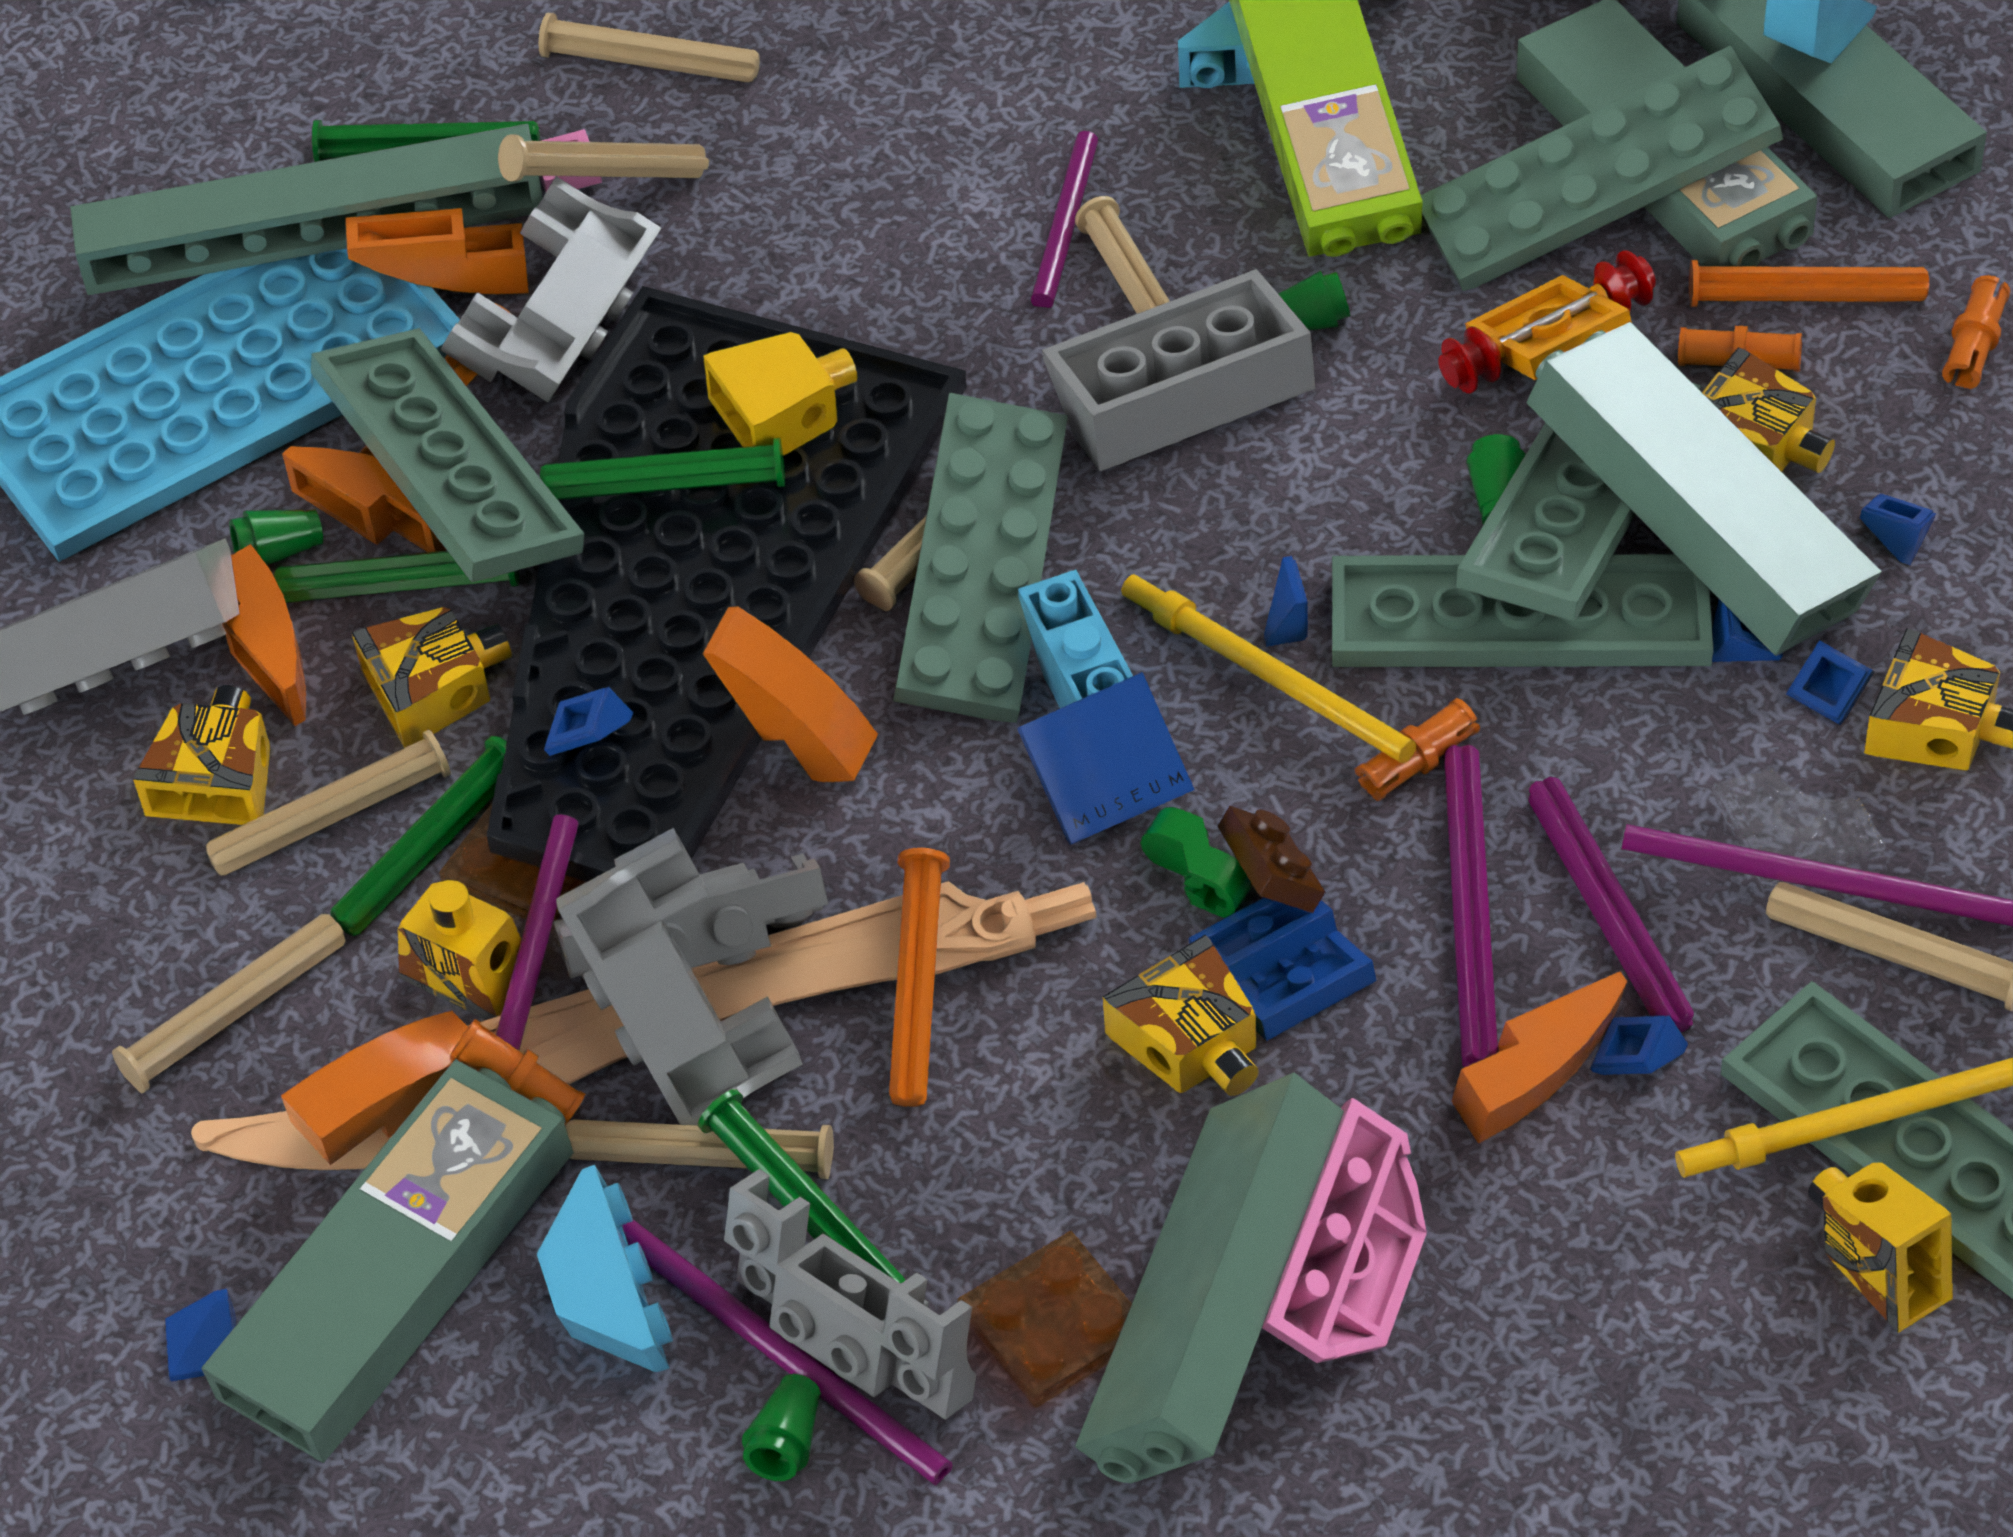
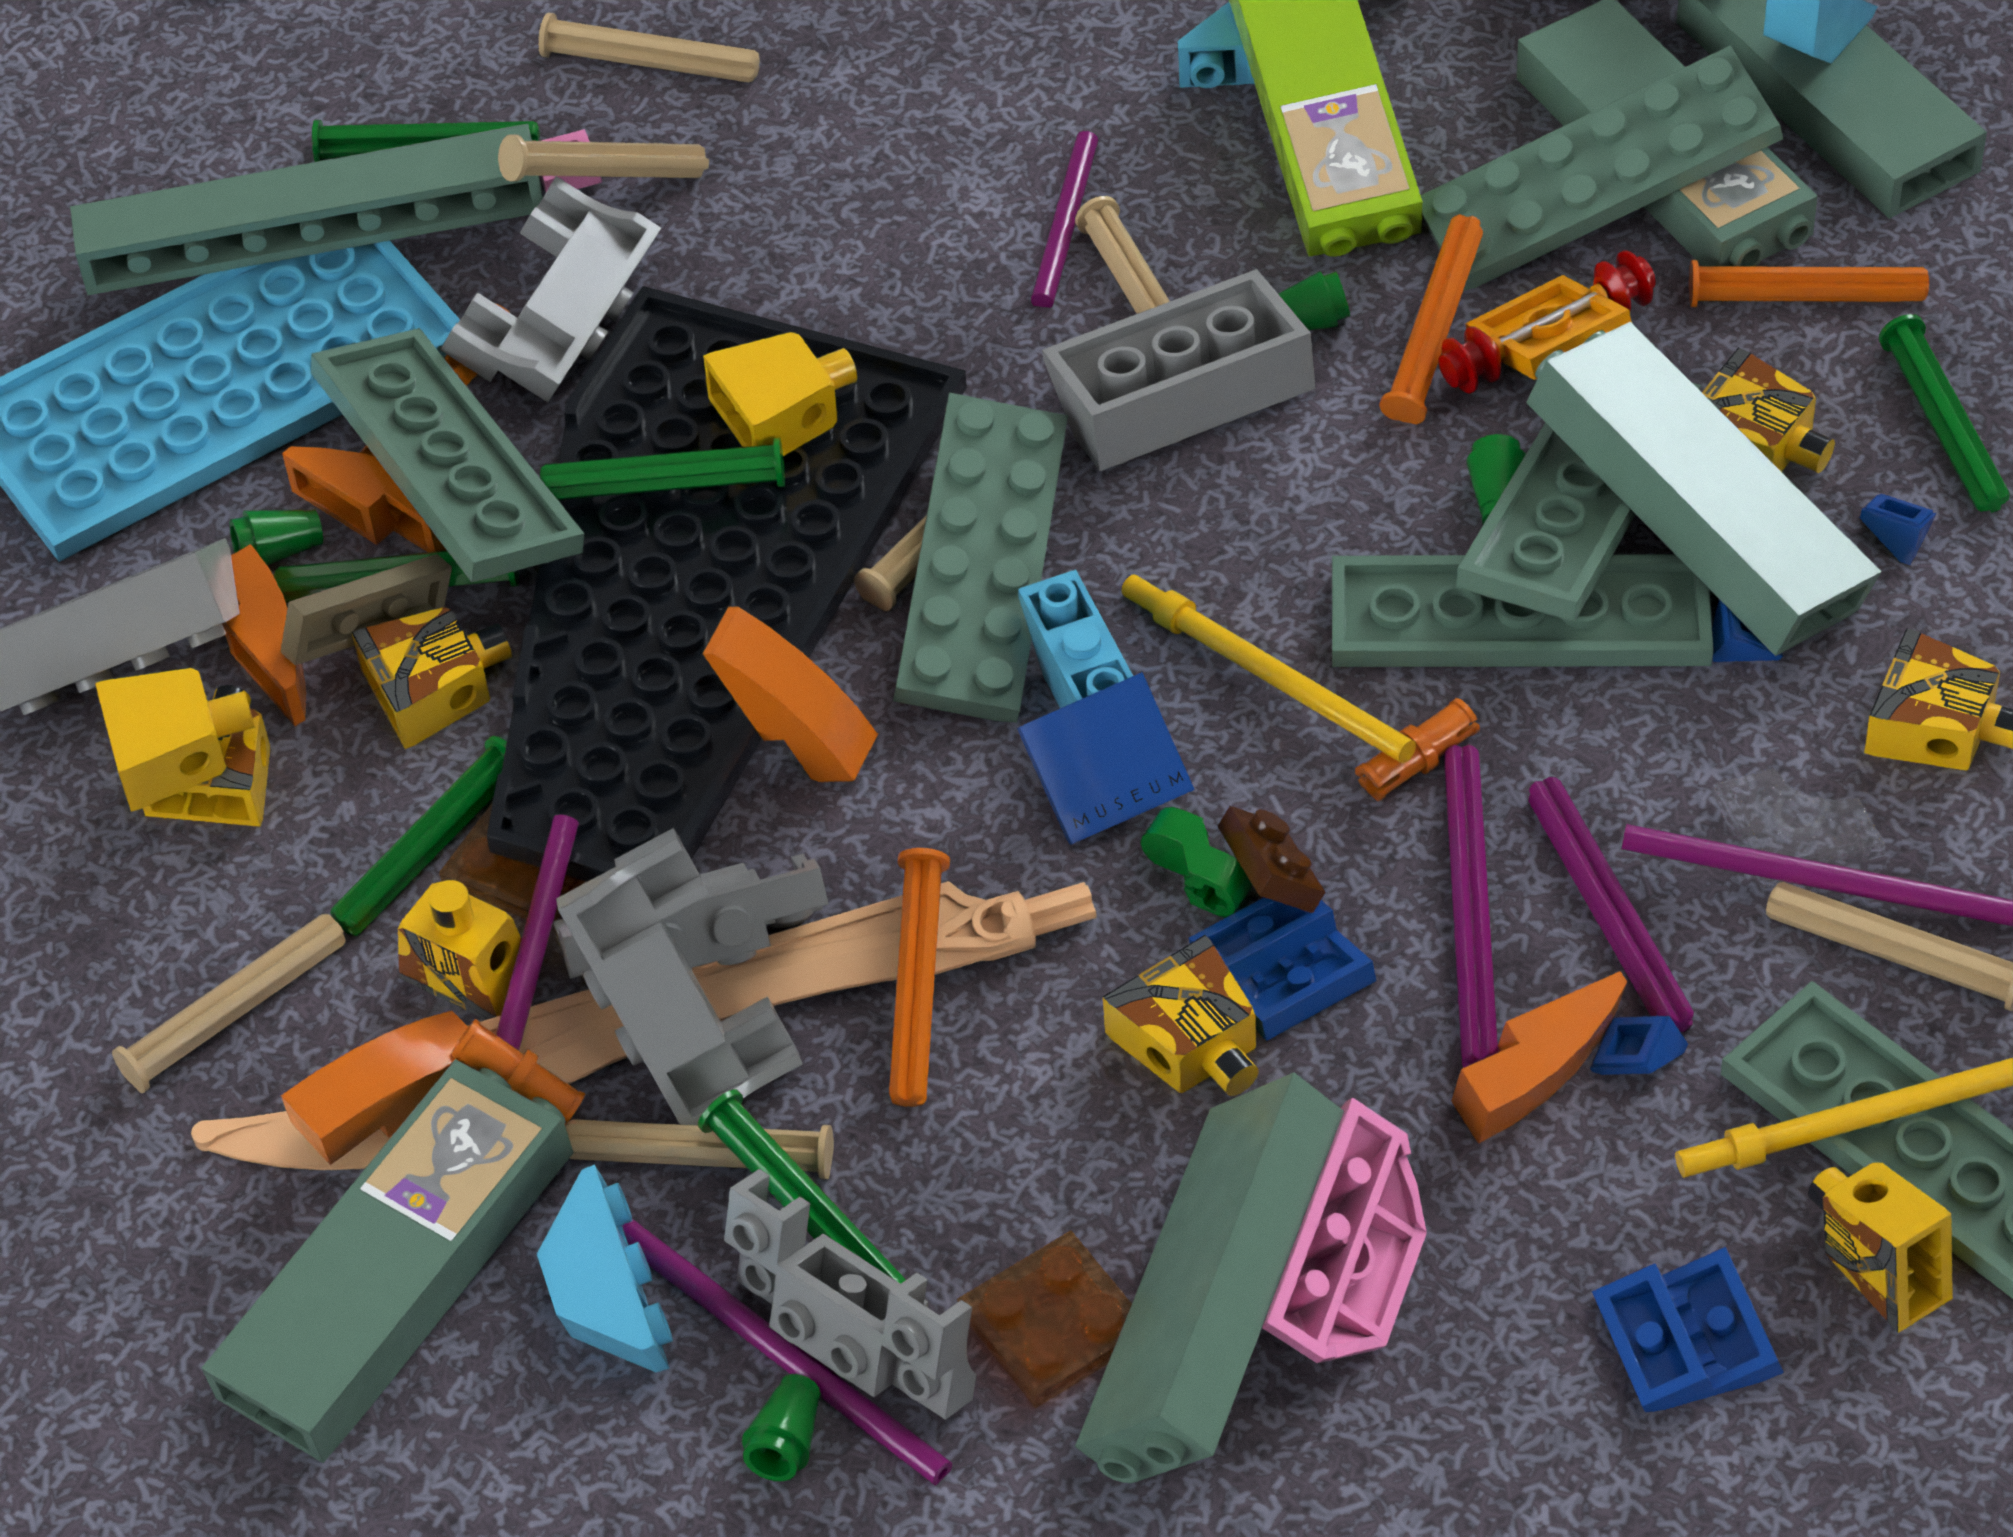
blue slope [165,1289,236,1382] -> none
tan axle [206,730,451,876] -> none
orange slope [345,208,529,294] -> none
blue slope [544,687,633,756] -> none
blue slope [1264,556,1308,647] -> none
orange pin [1678,325,1802,372] -> none
blue slope [1786,640,1875,725] -> none
orange pin [1942,275,2010,389] -> none
none -> yellow torso [95,668,255,812]
none -> dark tan plate [280,554,452,665]
none -> orange axle [1379,214,1483,425]
none -> blue slope [1592,1247,1784,1413]
none -> green axle [1878,314,2010,513]

